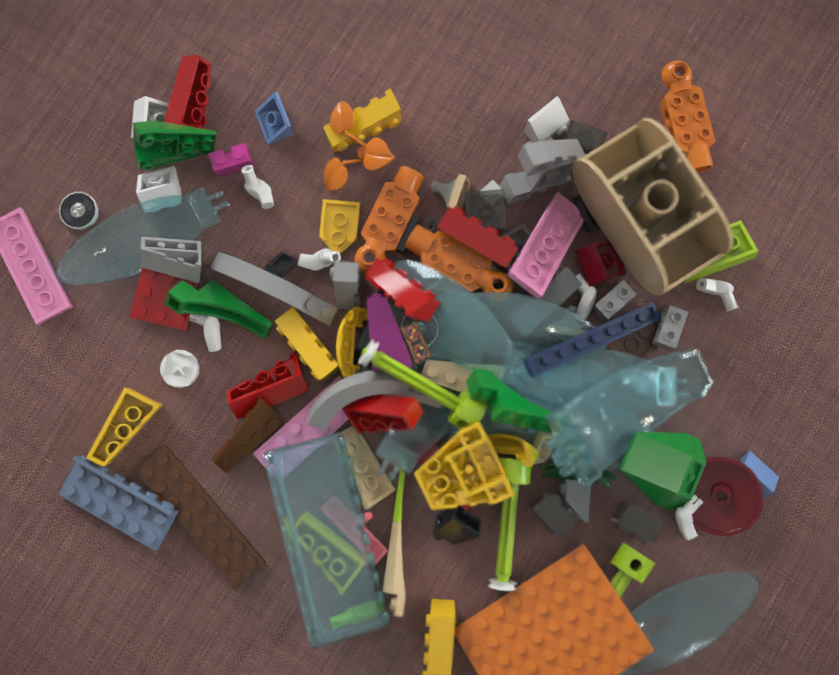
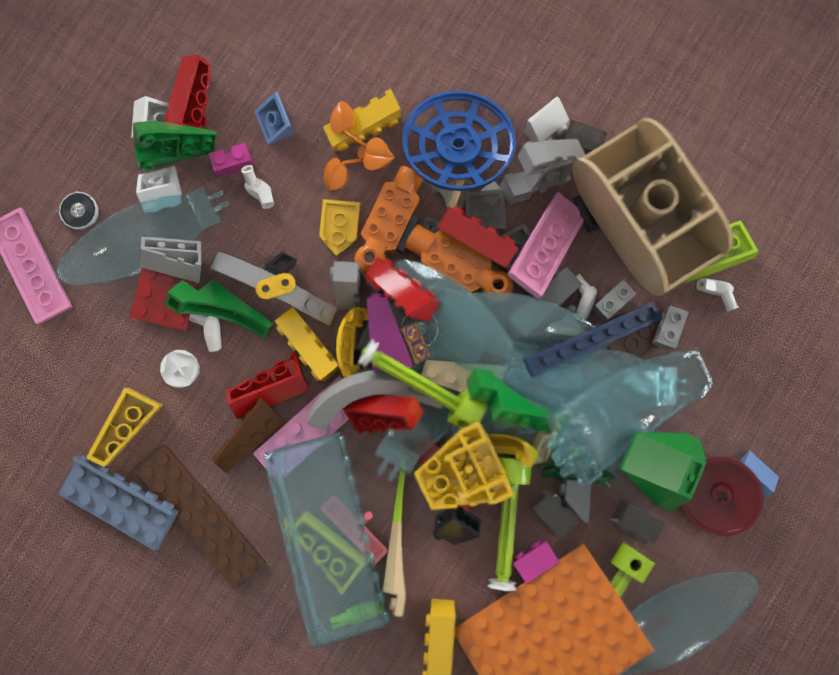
white arm [297,248,341,271] -> none
tan wing [338,426,395,510] -> none
dark red slope [575,240,627,287] -> none
orange brick [659,60,715,173] -> none
white arm [675,494,703,541] -> none
none -> yellow plate [256,273,296,300]
none -> blue dish [402,91,516,191]
none -> dark pink brick [512,539,559,584]

